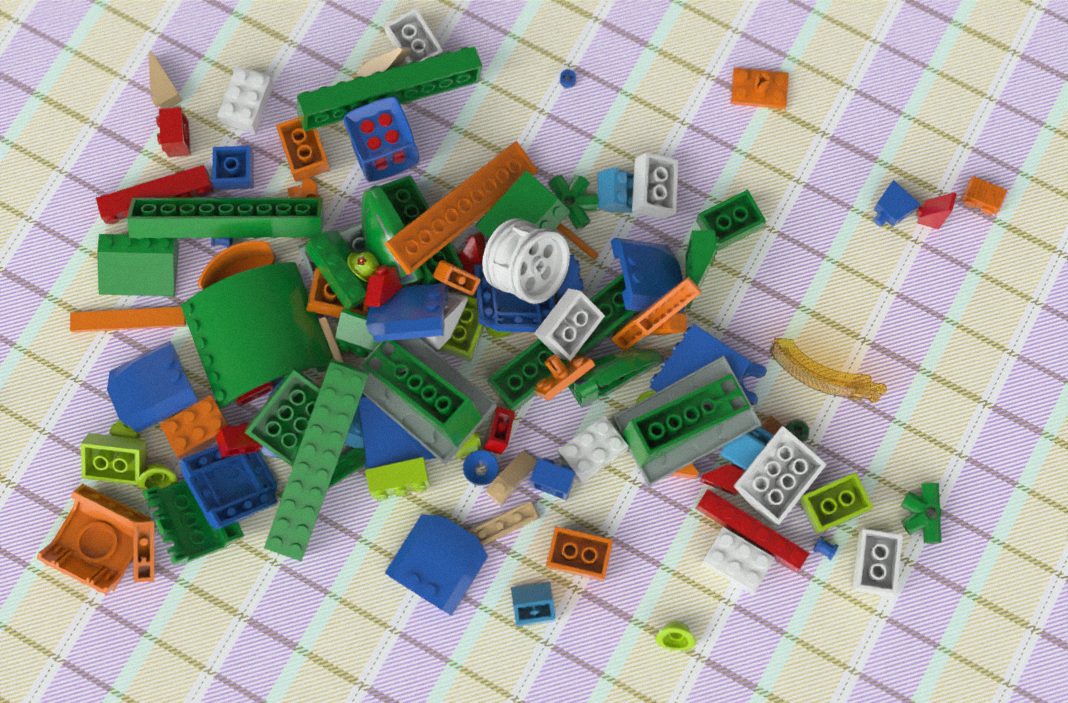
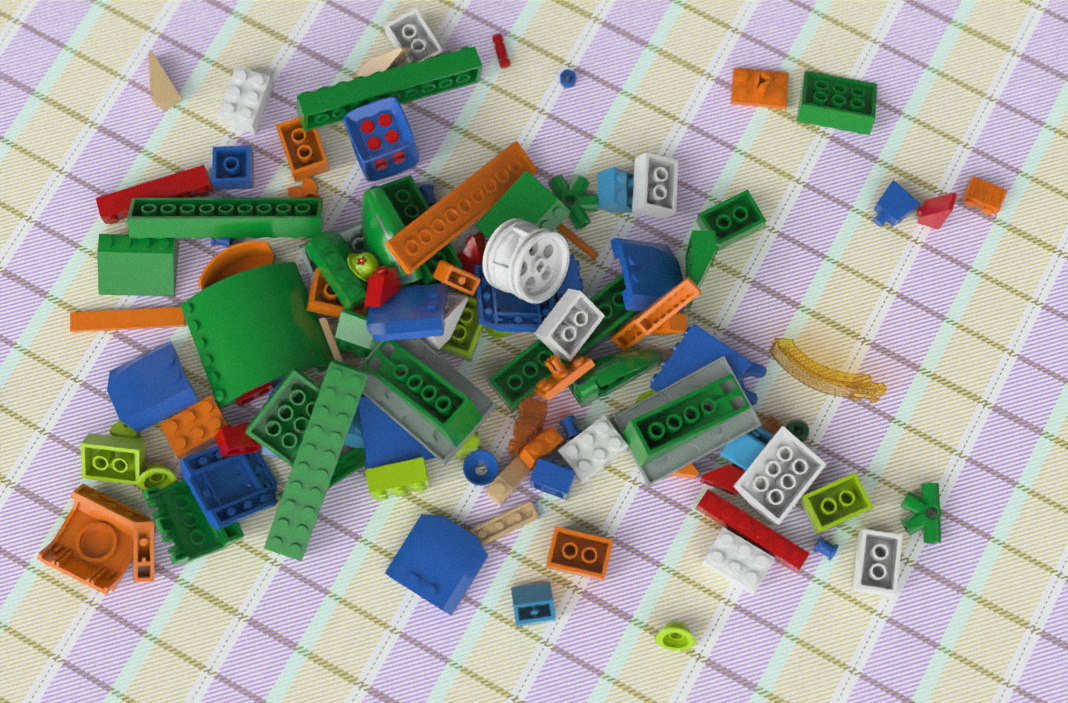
red brick [156,107,191,158] -> none
red slope [483,406,515,455] -> none
none -> blue bush [418,184,438,207]
none -> red axle [492,34,510,68]
none -> clear orange slope [508,397,548,461]
none -> orange brick [519,426,563,469]
none -> blue bush [559,415,582,440]
none -> green slope [797,71,877,135]

